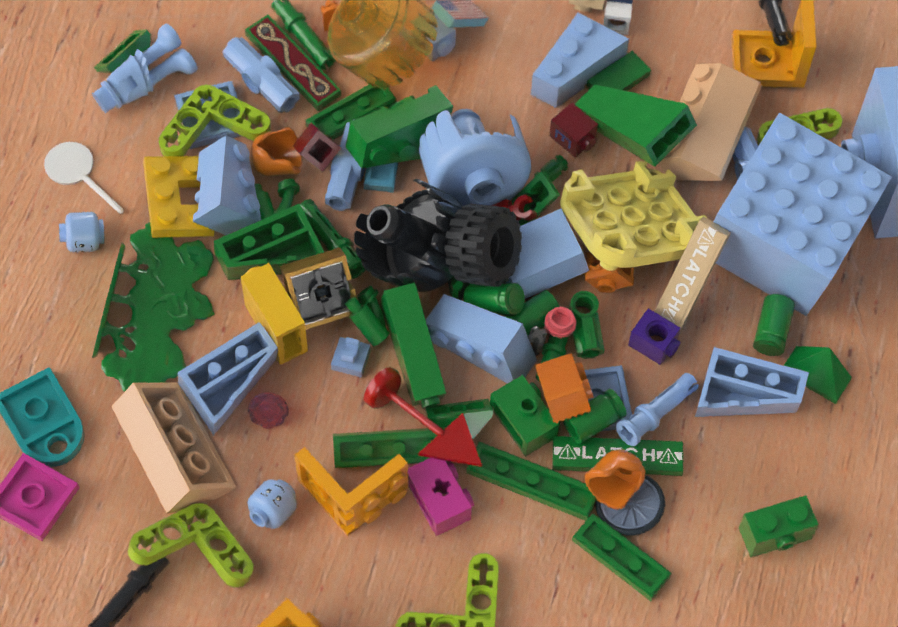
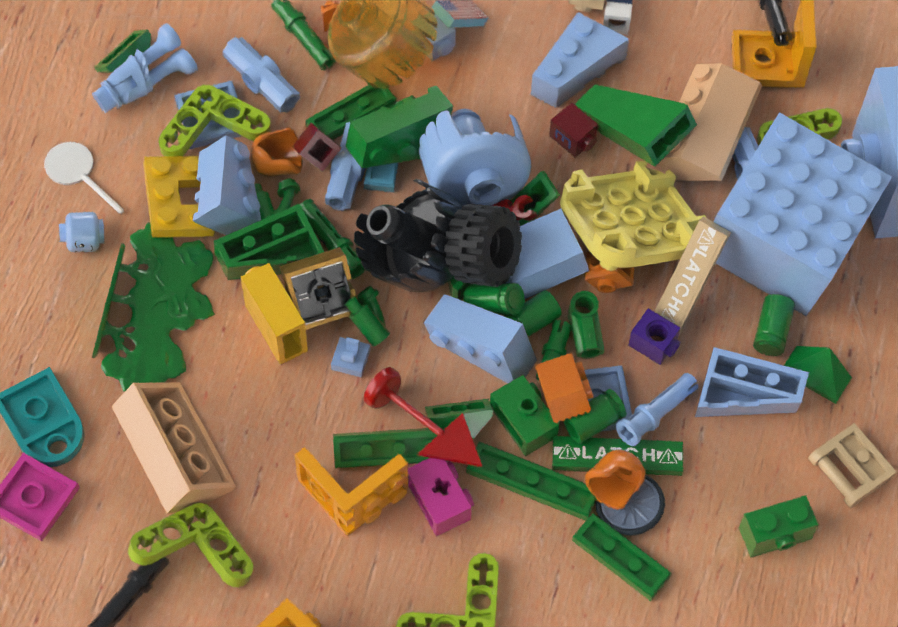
light blue wedge [178,322,278,435] -> none
tile [245,14,341,111] -> none
clear pink plate [247,392,289,429] -> none
light blue head [247,479,297,529] -> none
green slope [380,283,446,409] -> none
dark grey piece [528,326,547,356] -> none
green piece [534,155,568,182] -> none
coral plate [544,307,576,338] -> none
green tile [587,50,651,91] -> none
none -> tan plate [808,423,897,508]

